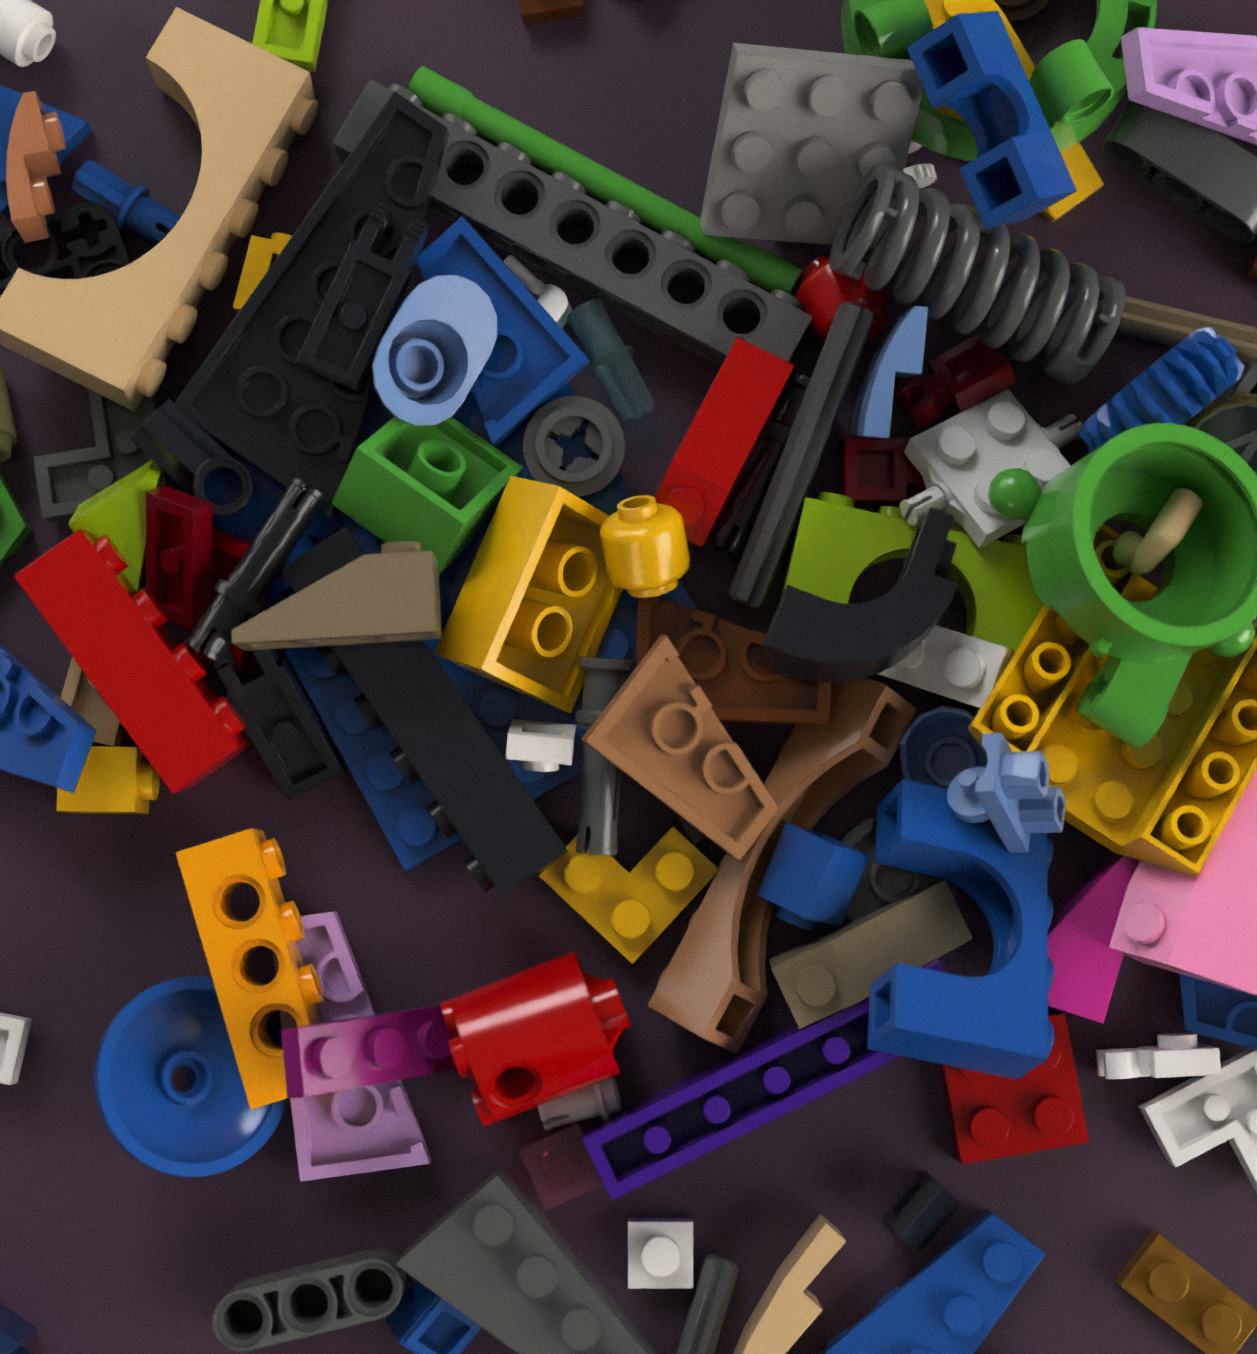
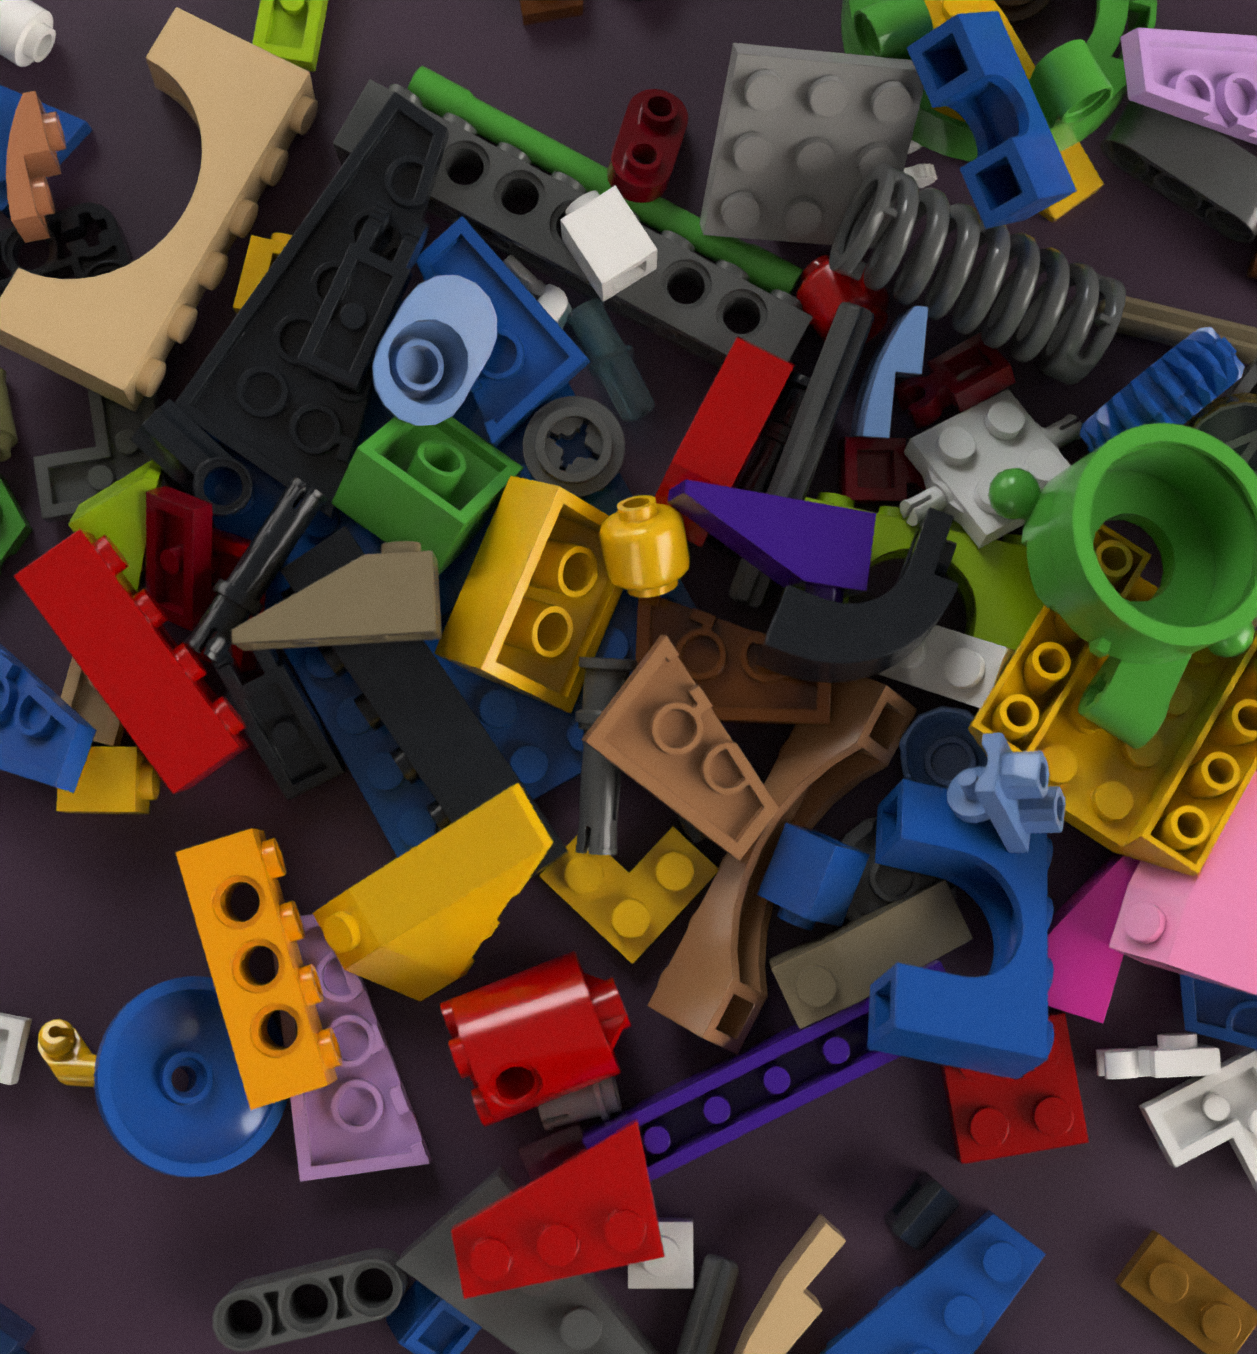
blue axle [71,160,181,245] -> none
magenta plate [281,1005,457,1098] -> none
white plate [506,719,577,772] -> none
tan arm [1113,488,1203,574] -> none
none -> yellow arm [38,1019,97,1087]
none -> yellow wedge [312,783,553,1001]
none -> red wing [451,1119,665,1299]
none -> white brick [560,186,658,302]
none -> dark red plate [607,89,688,203]
none -> dark purple slope [667,480,876,603]

